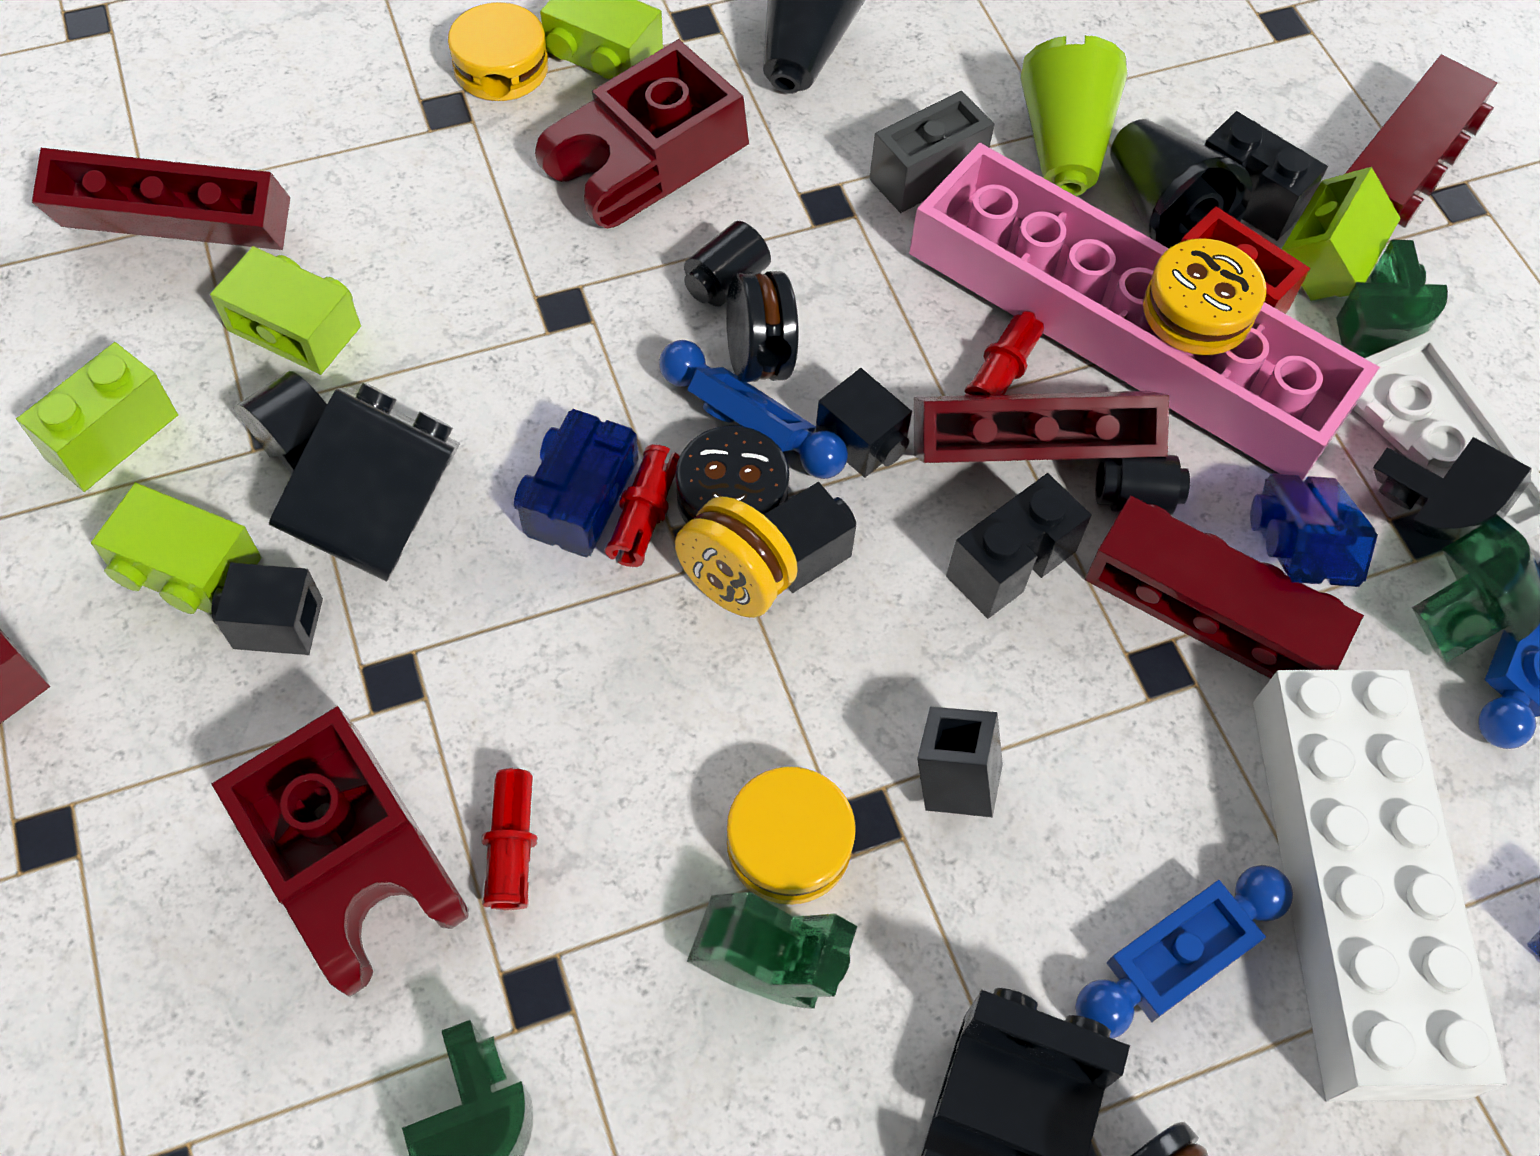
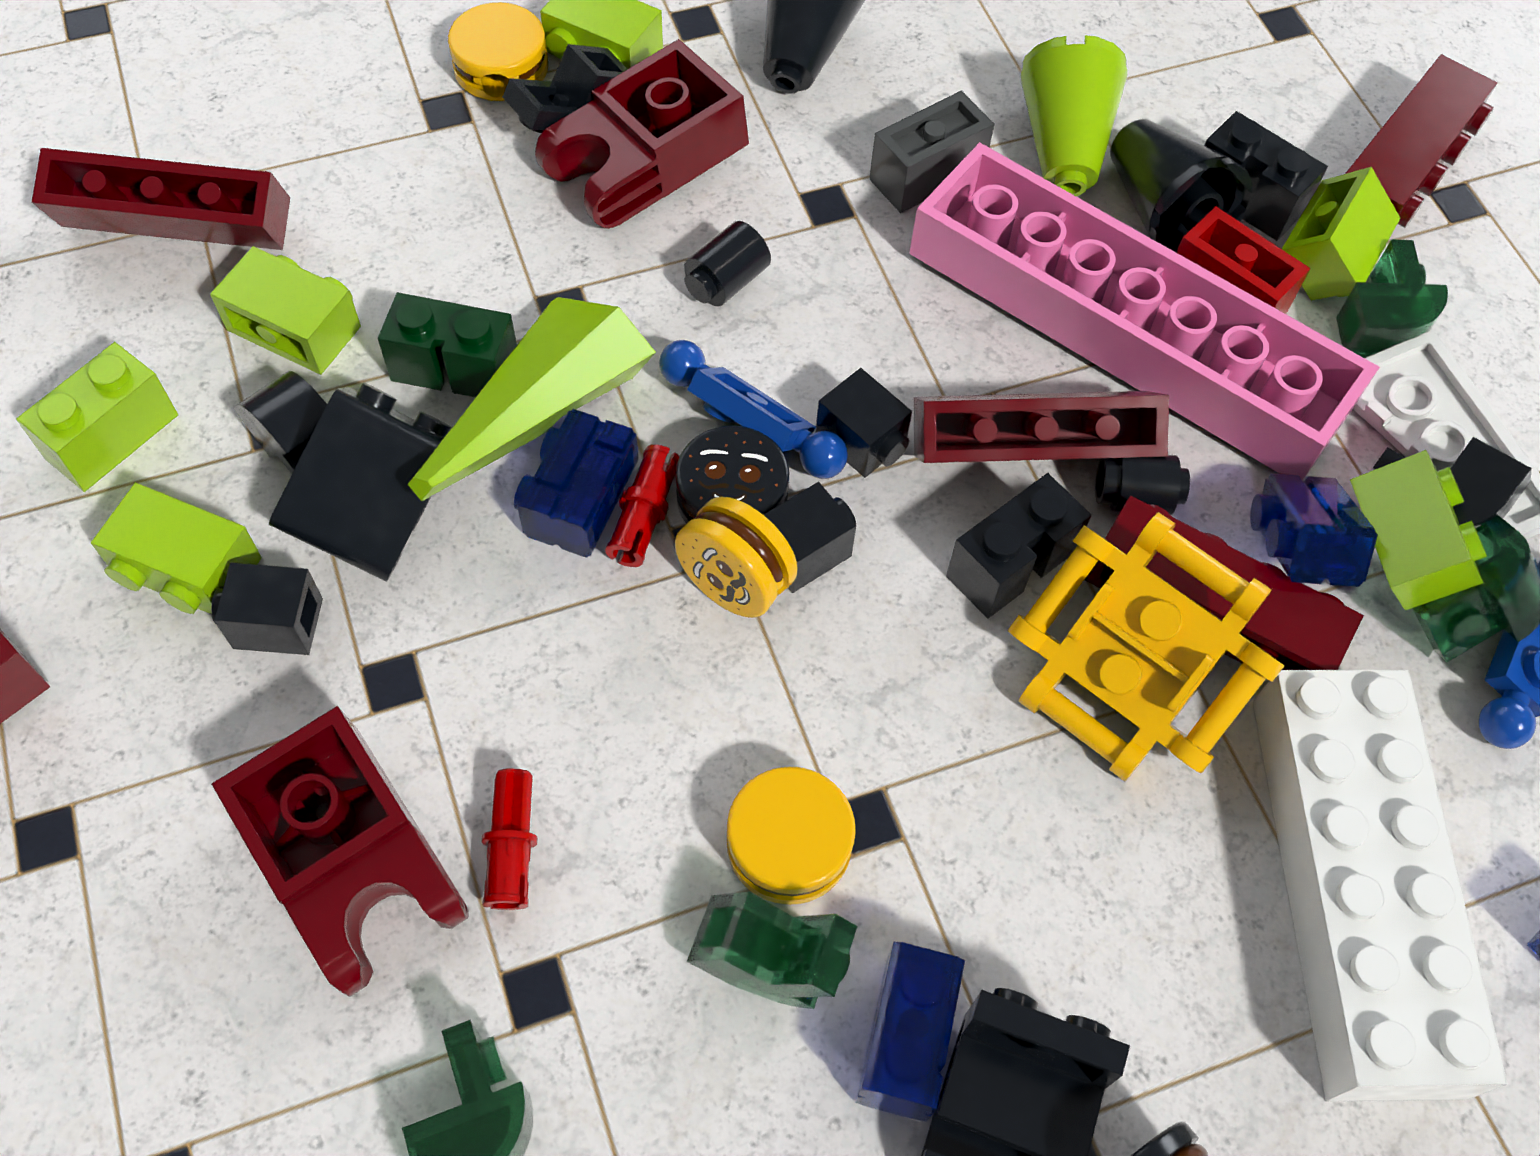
black head [726,271,799,382] -> none
black brick [917,707,1003,818] -> none
red axle [964,311,1044,396] -> none
blue plate [1075,865,1293,1039] -> none
yellow head [1143,239,1266,355] -> none
none -> dark green piece [377,292,517,398]
none -> lime wedge [408,297,656,502]
none -> black brick [502,44,627,133]
none -> clear blue brick [855,942,965,1122]
none -> yellow brick [1007,512,1285,782]
none -> lime brick [1350,450,1487,610]

